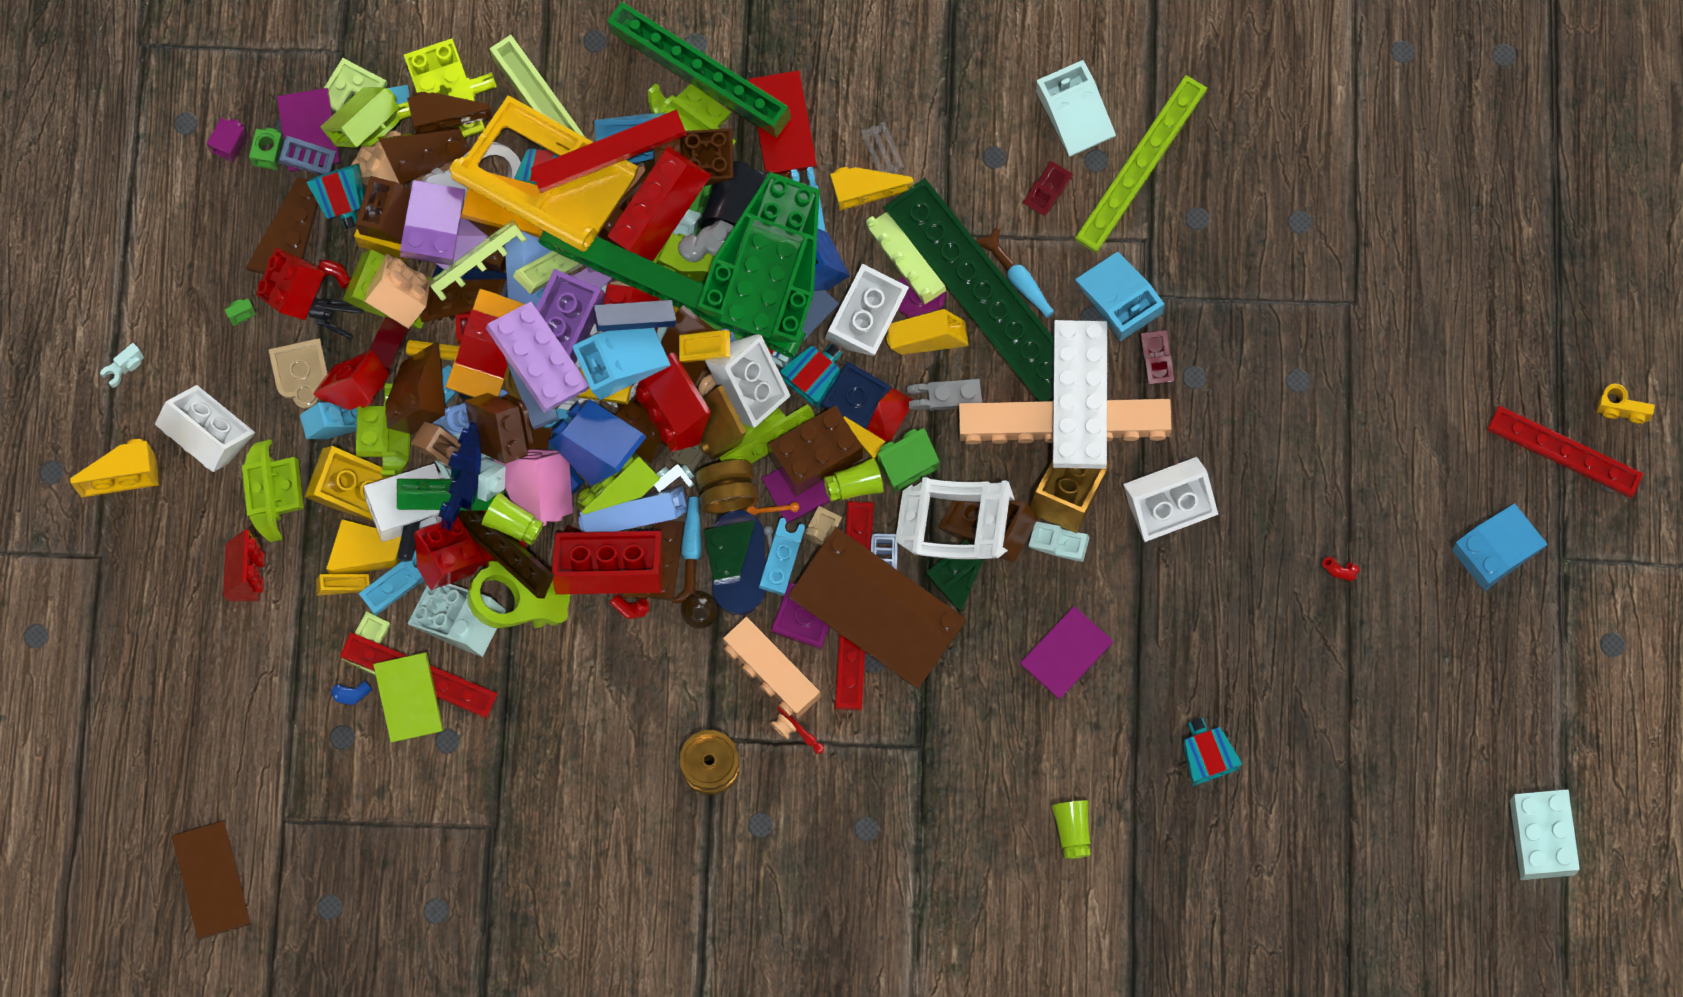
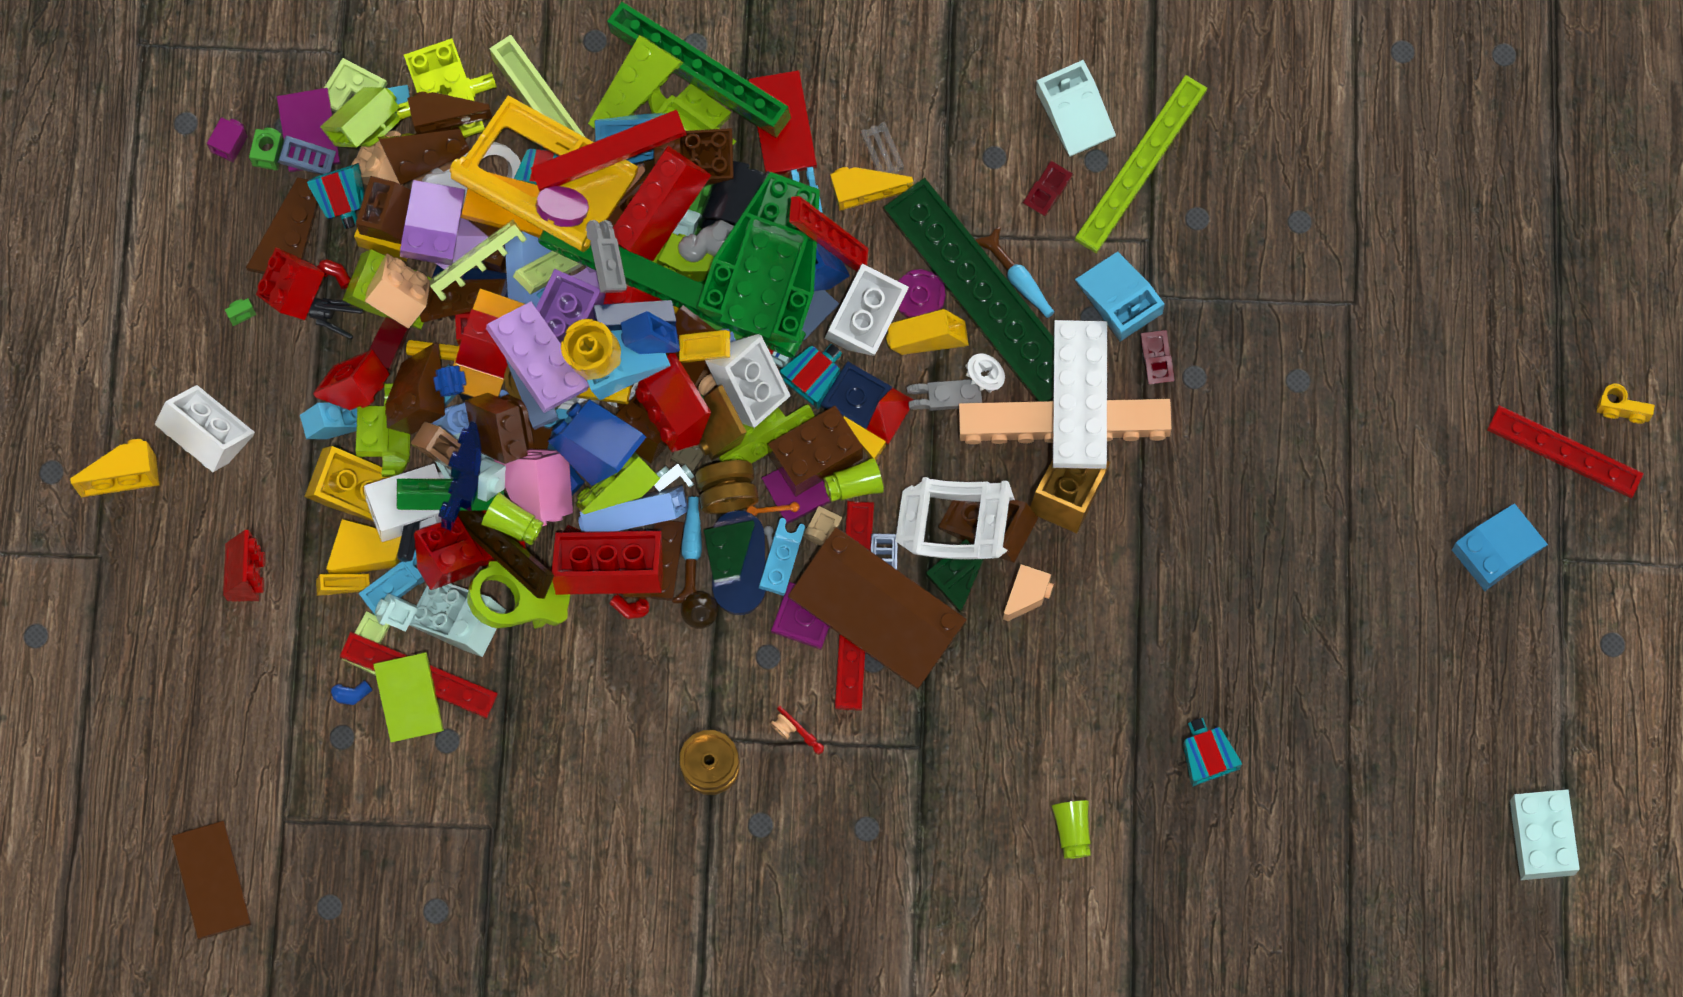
light aqua plate [100,343,144,388] -> none
lime plate [242,439,304,542] -> none
tan plate [269,338,328,409] -> none
light nougat brick [723,616,821,719] -> none
yellowish green hinge [866,212,946,305] -> none
bright green slope [878,428,939,494] -> none
magenta tile [1020,606,1114,700] -> none
light aqua slope [1029,522,1090,562] -> none
white slope [1123,457,1218,542] -> none
red arm [1322,557,1360,581] -> none
none -> light aqua bracket [375,593,417,632]
none -> blue gear [433,366,466,397]
none -> tile [535,186,589,227]
none -> yellow brick [561,319,621,380]
none -> light grey hinge [586,220,627,293]
none -> lime wing [588,35,684,128]
none -> blue slope [621,311,680,354]
none -> red tile [789,196,868,272]
none -> white gear [965,354,1005,393]
none -> light nougat slope [1003,564,1054,621]

